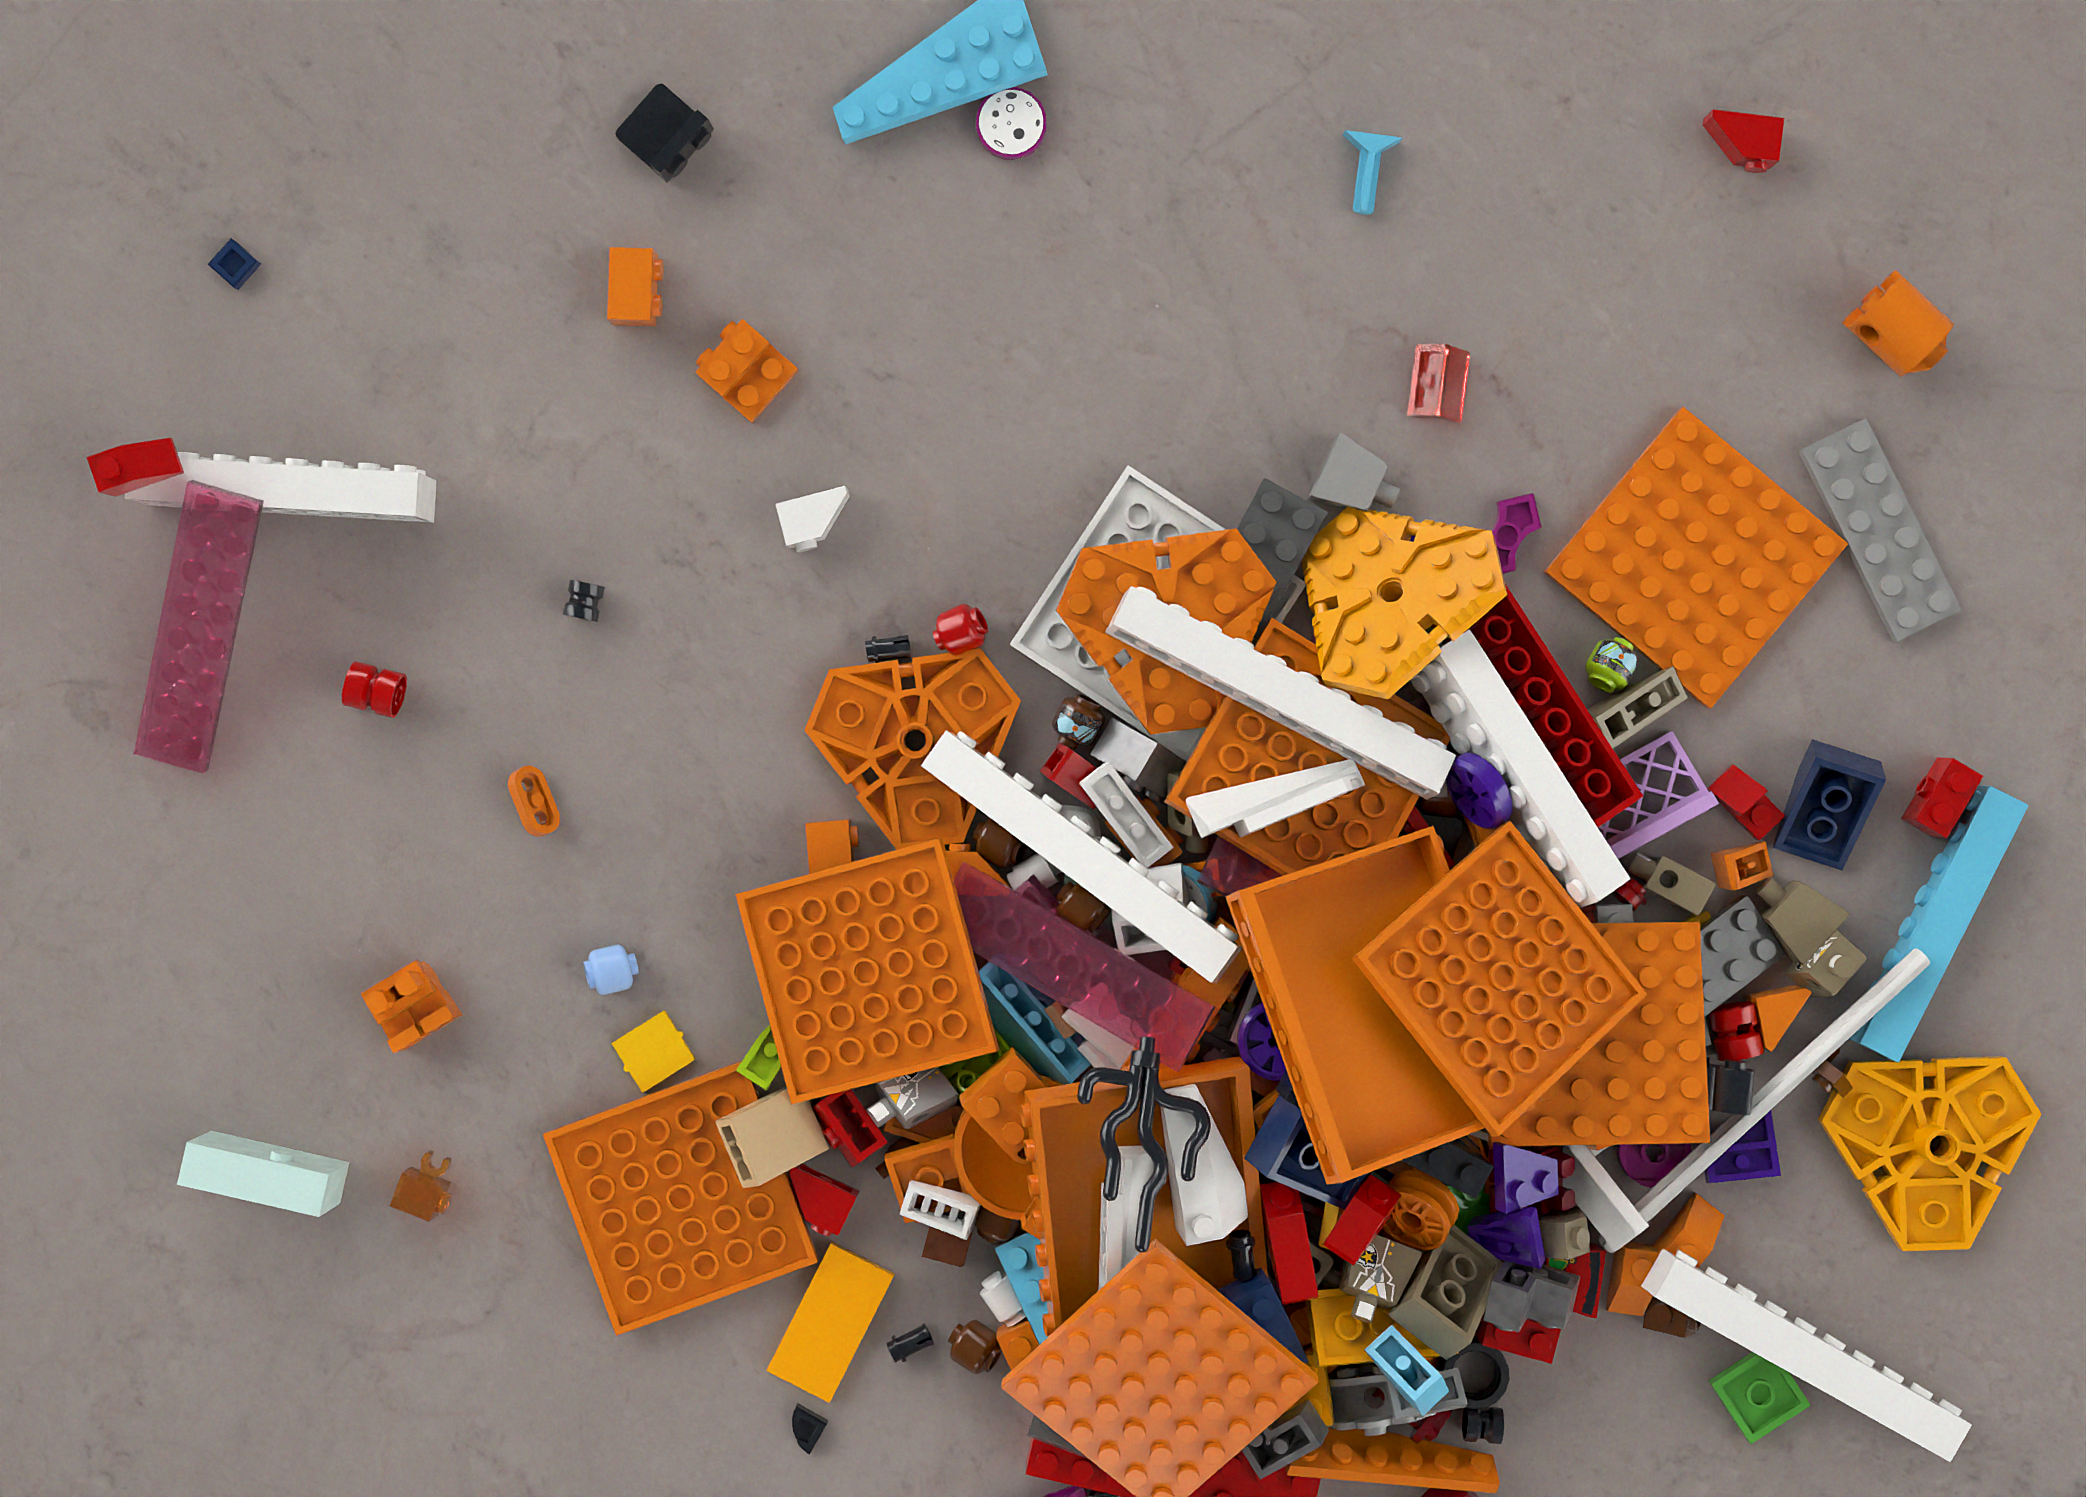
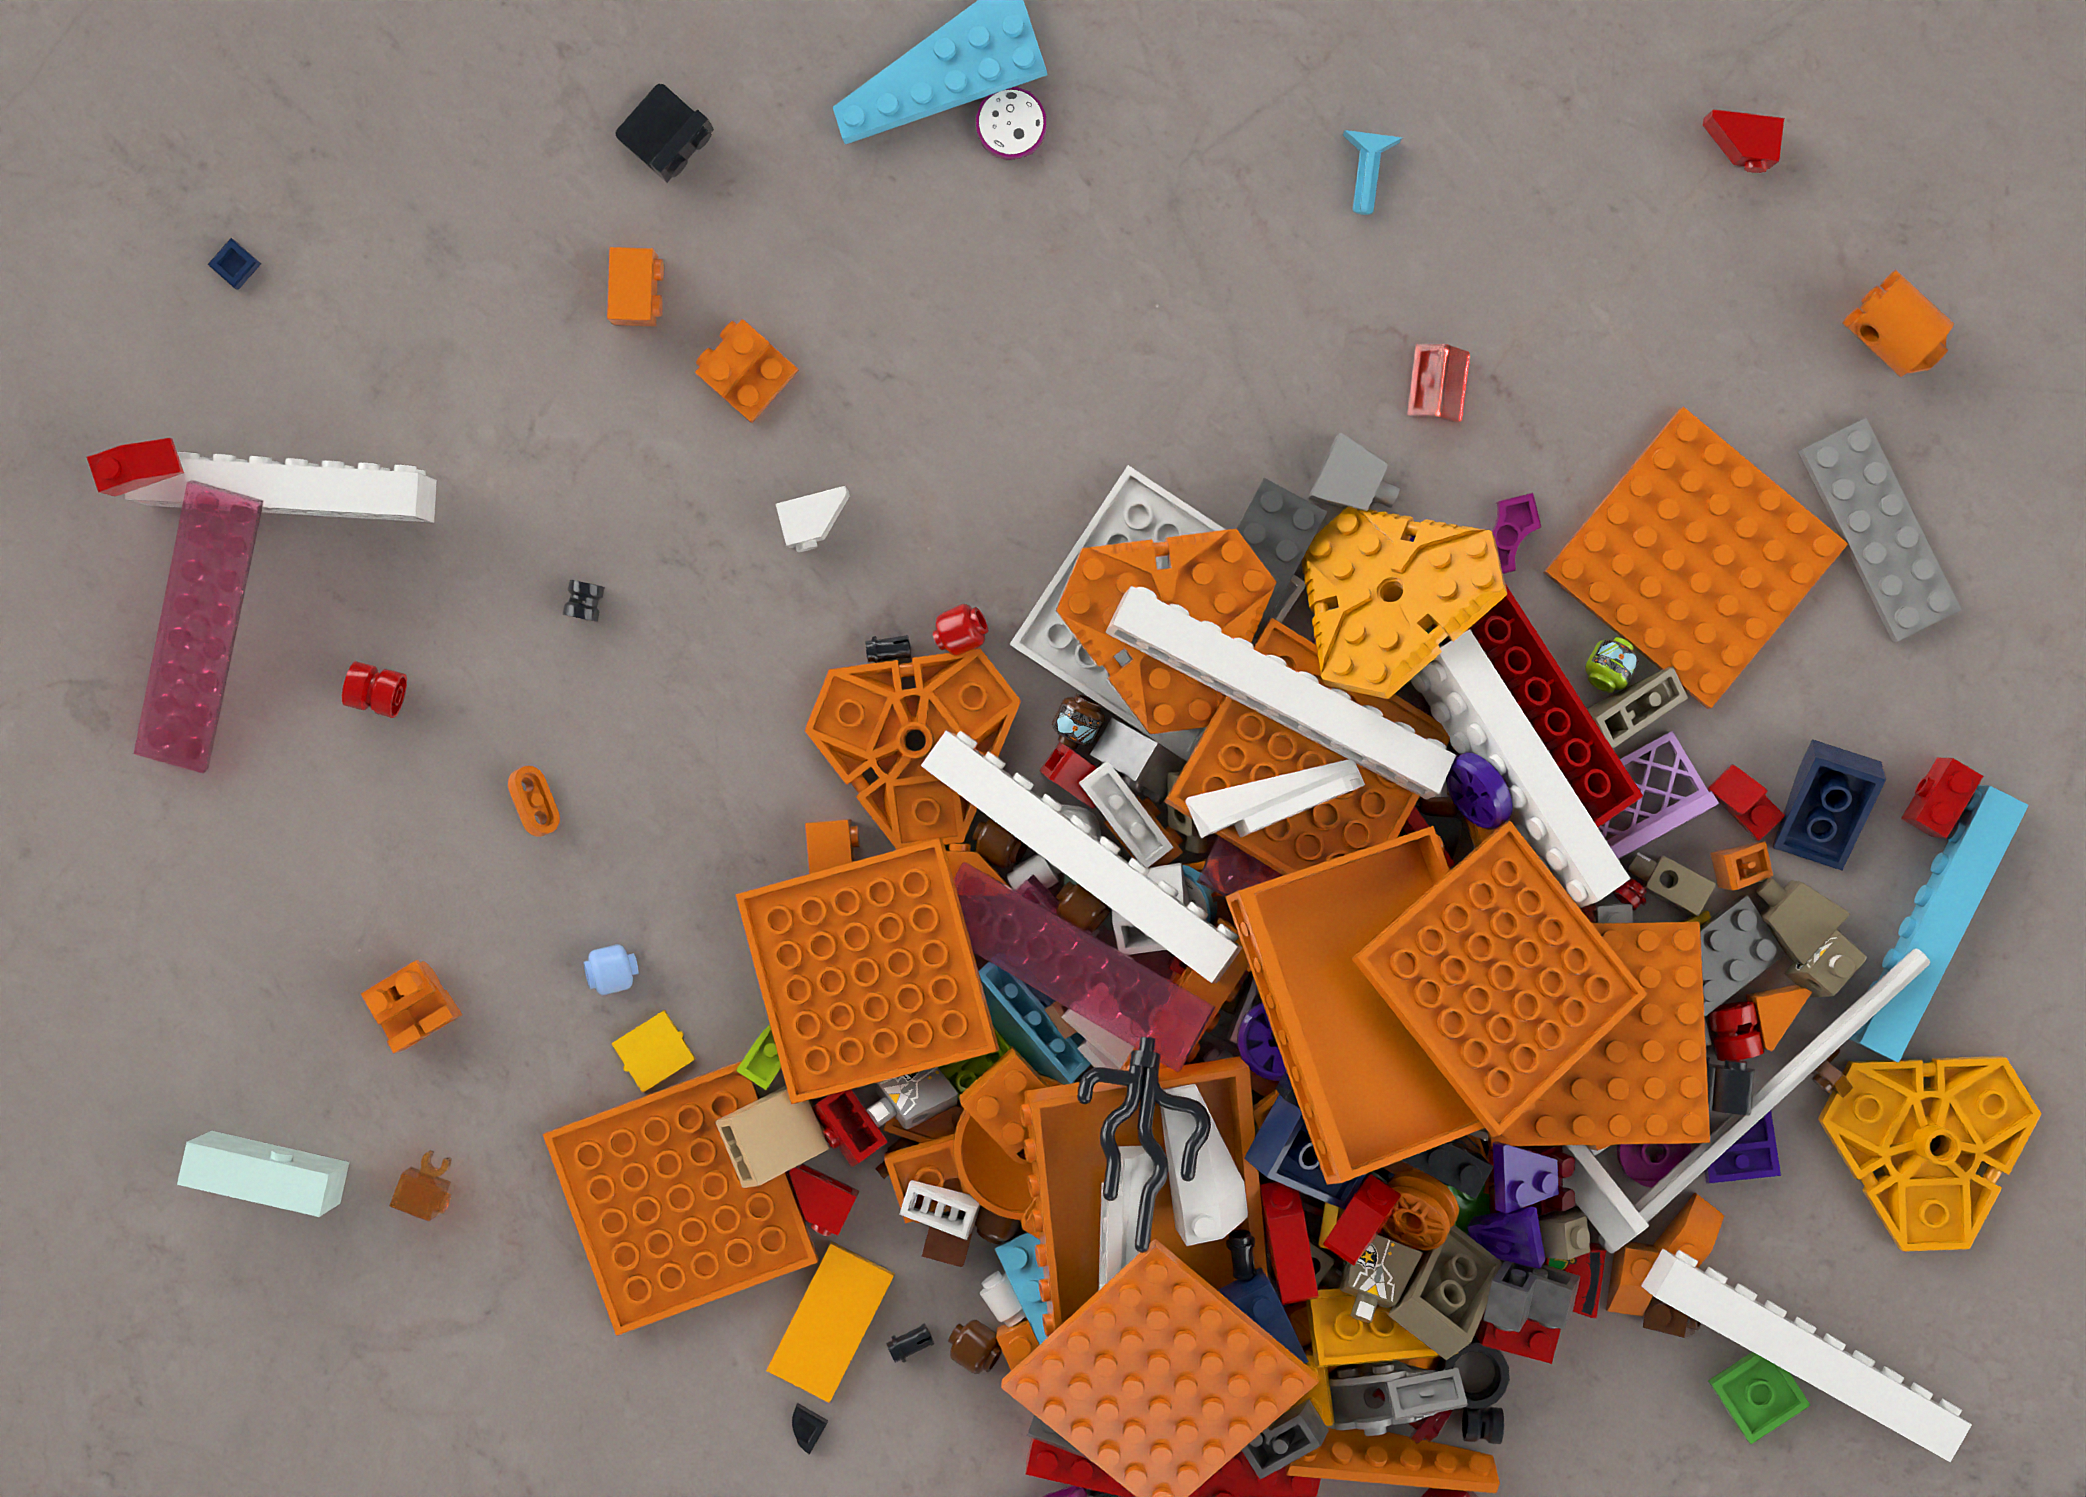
medium azure slope [1365,1325,1449,1416] -> none

